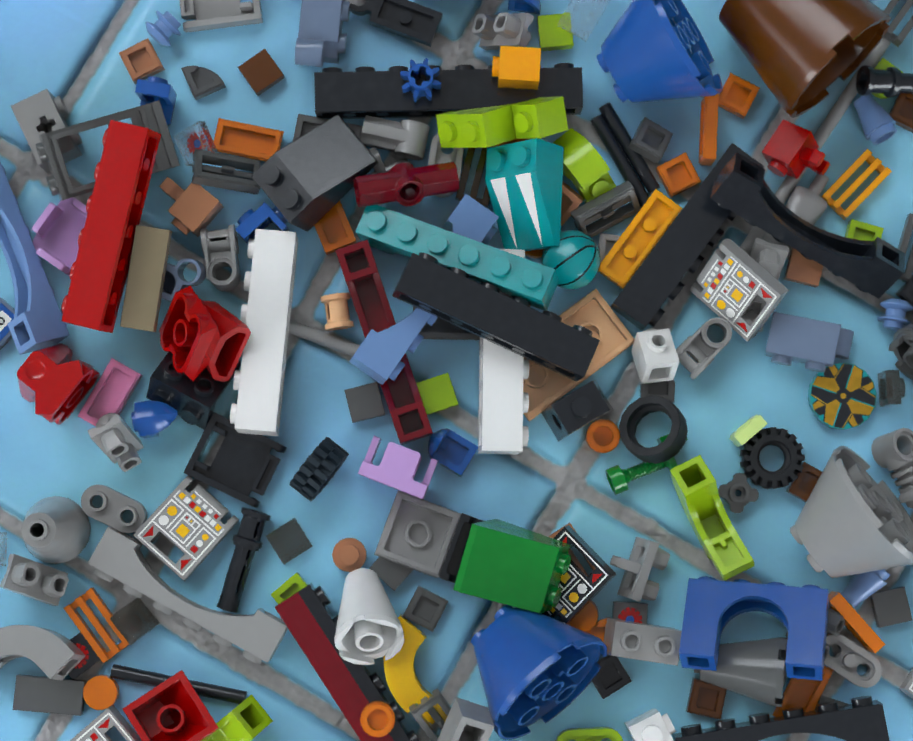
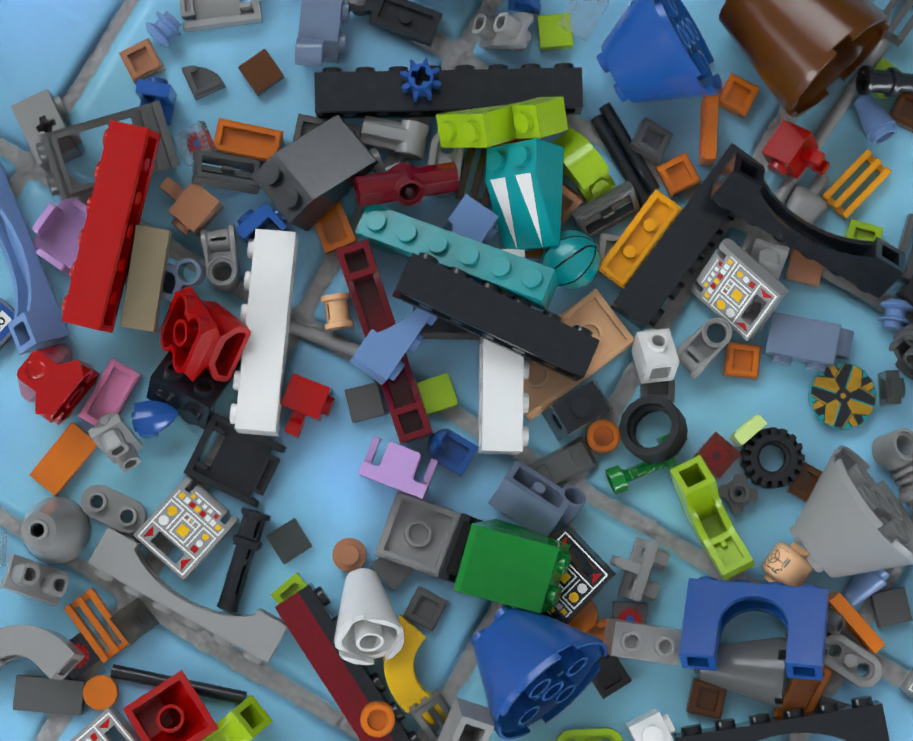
black bush [289,437,349,502] -> none
light orange brick [492,46,541,90] -> none
none -> orange tile [29,422,98,496]
none -> red brick [280,373,336,438]
none -> sand blue hinge [488,459,586,537]
none -> dark grey tile [528,436,598,487]
none -> clear red tile [693,431,741,479]
none -> orange tile [722,342,761,380]
none -> light nougat head [762,540,813,587]

